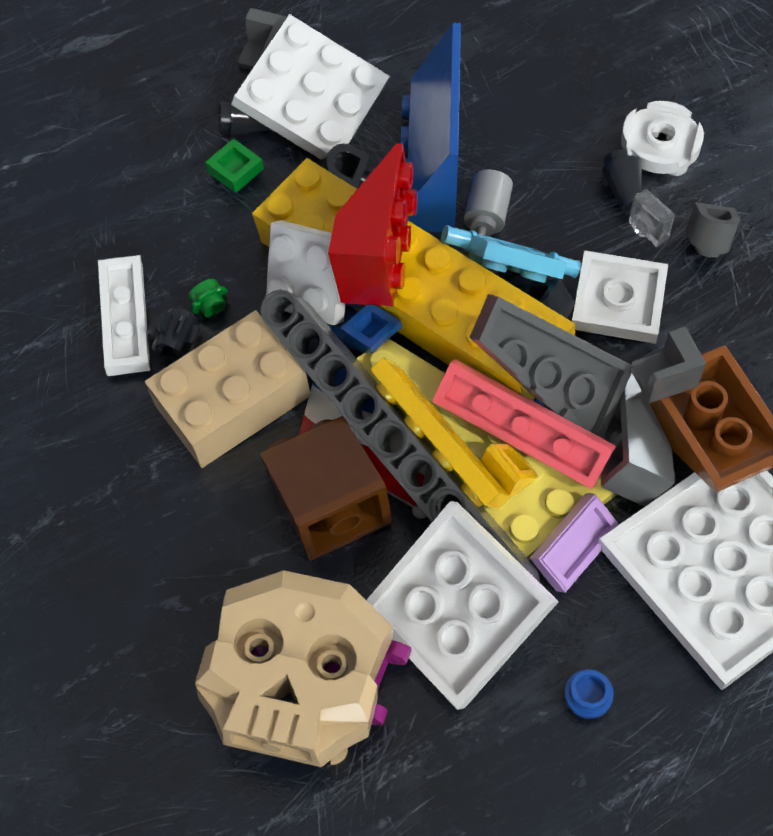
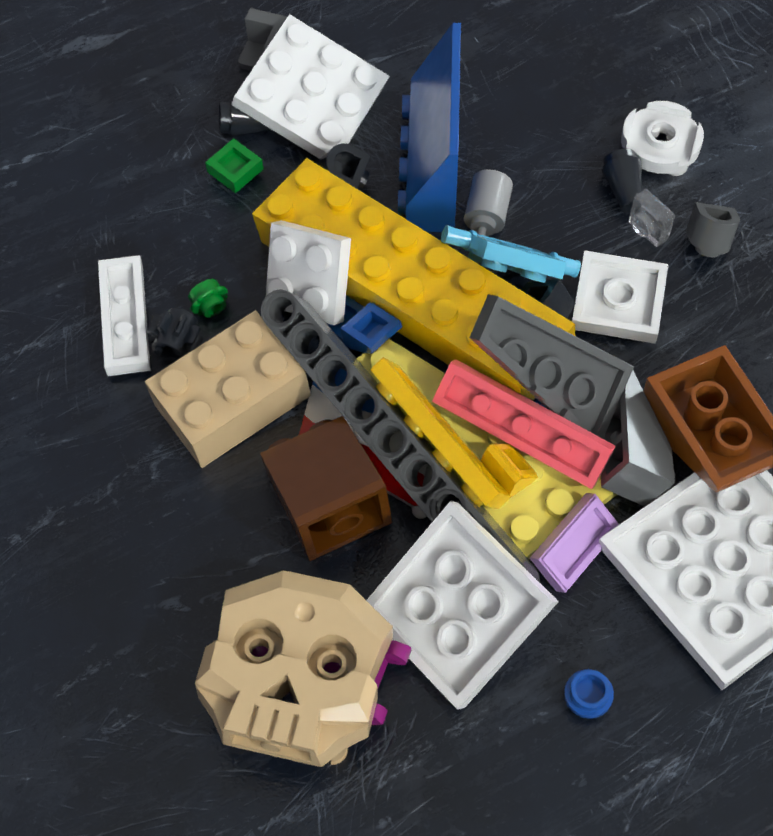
red slope [328,143,418,306] -> none
dark grey panel [630,326,706,404] -> none

